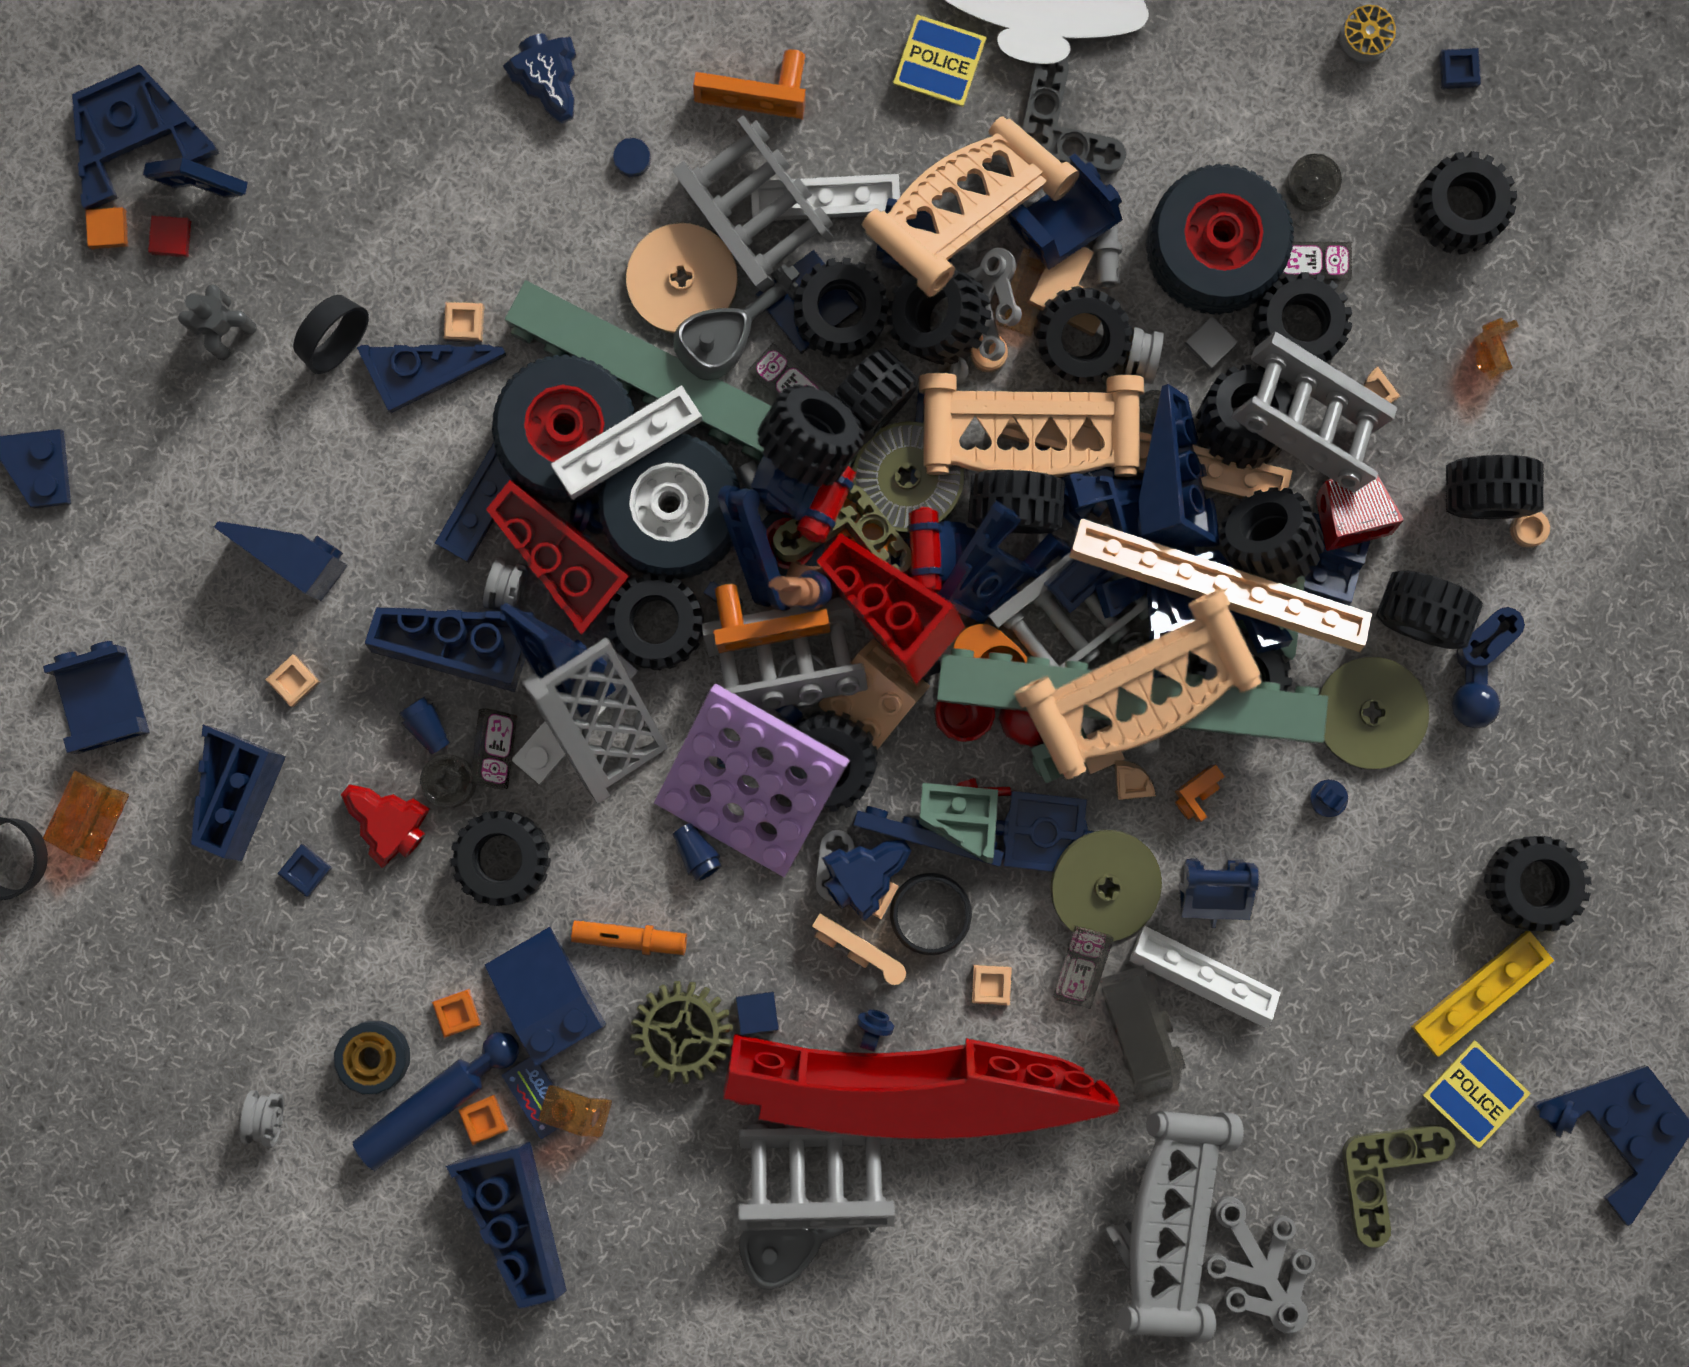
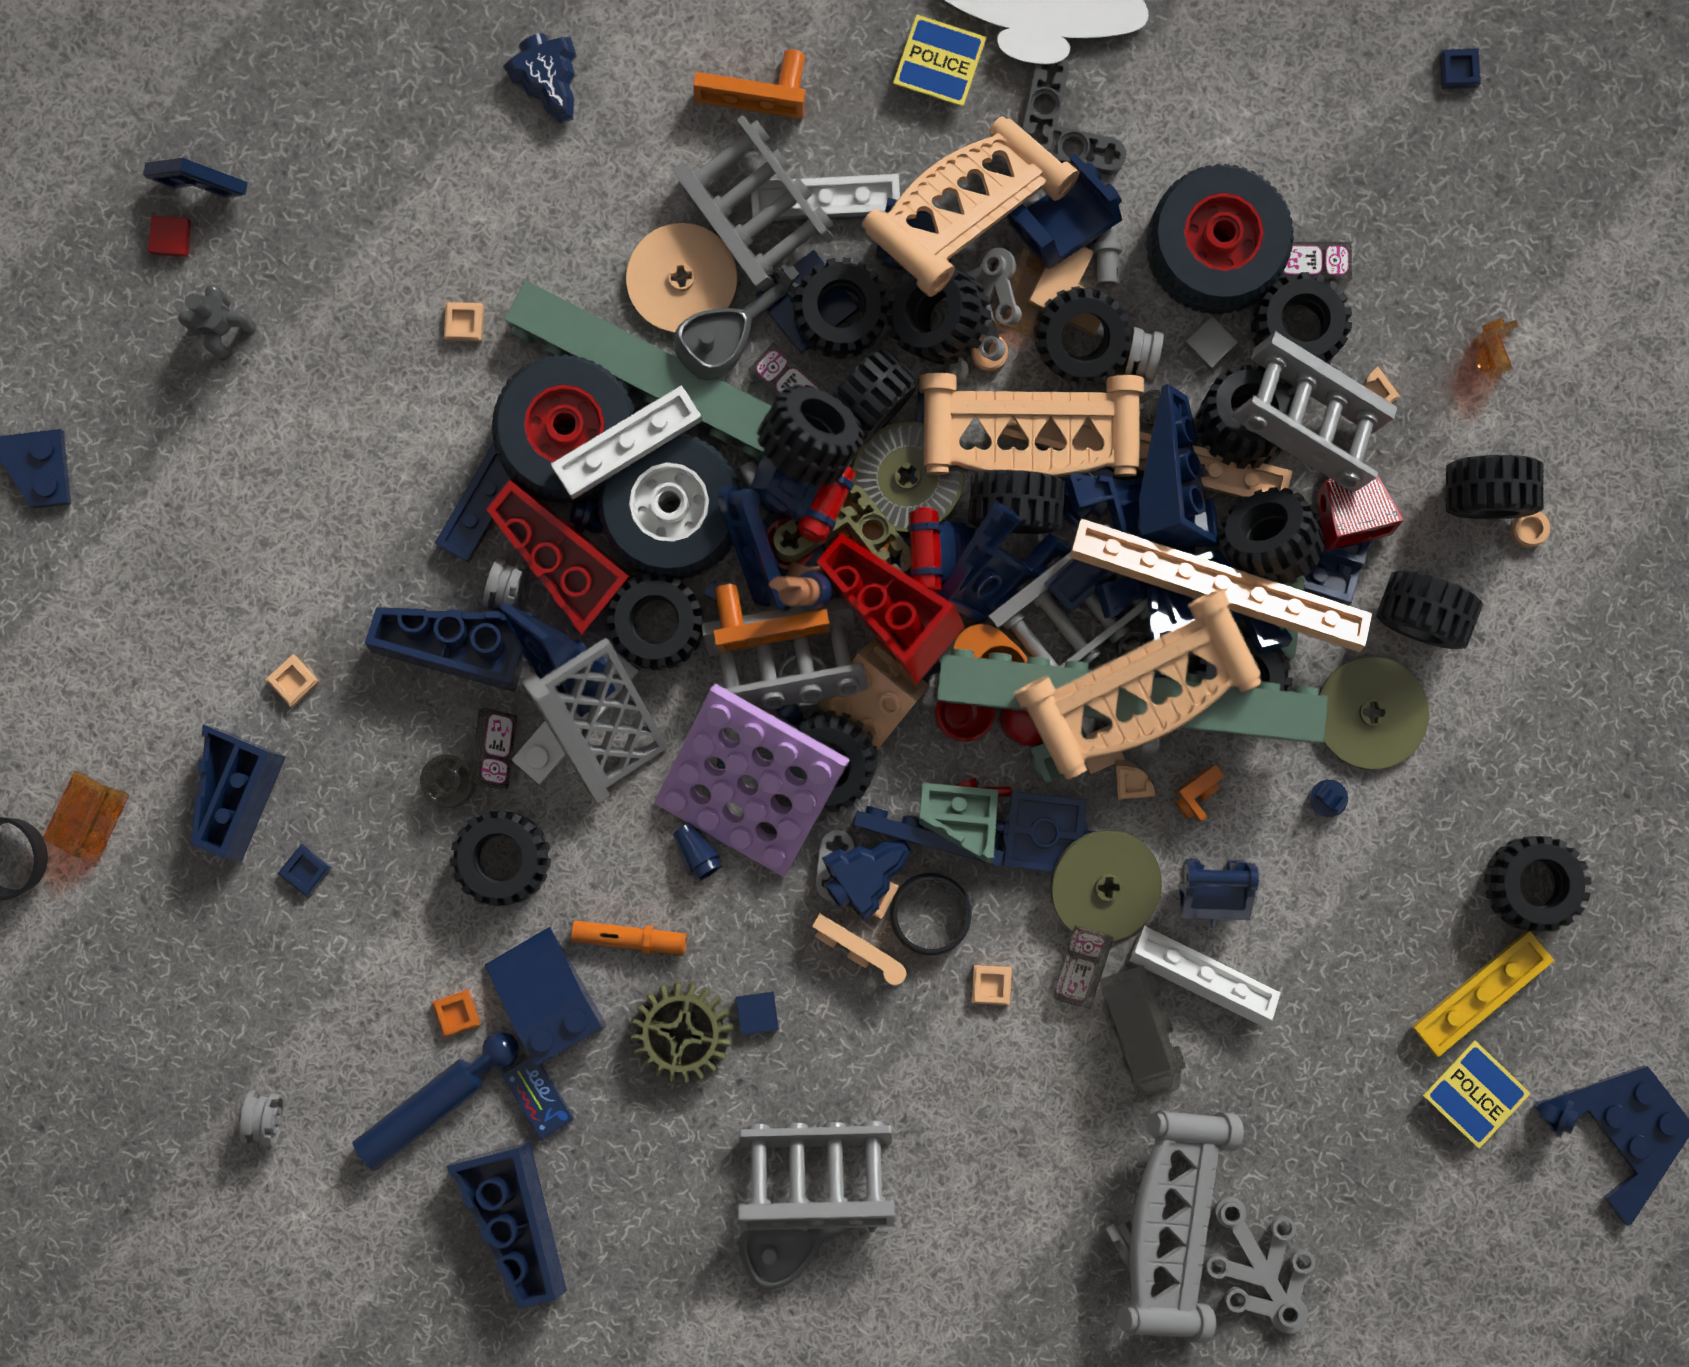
dark blue panel [43,641,150,754] -> none
dark blue wing [72,64,219,210] -> none
orange tile [86,207,128,249] -> none
dark blue slope [214,521,348,601] -> none
black tyre [293,295,369,374] -> none
wheel [334,1021,410,1094] -> none
red rock [341,784,430,868] -> none
dark blue wing [357,345,507,413] -> none
dark blue cone [399,697,450,755] -> none
orange tile [458,1094,509,1145] -> none
clear orange bracket [539,1085,612,1137] -> none
dark blue tile [613,138,651,177] -> none
red slope [723,1034,1120,1139] -> none
dark blue plate [857,1009,894,1052] -> none
clear smoke wheel [1285,154,1342,212] -> none
light grey wheel [1339,5,1396,64] -> none
olive beam [1343,1125,1455,1248] -> none
black tyre [1413,151,1517,254] -> none
dark blue beam [1452,607,1525,729] -> none

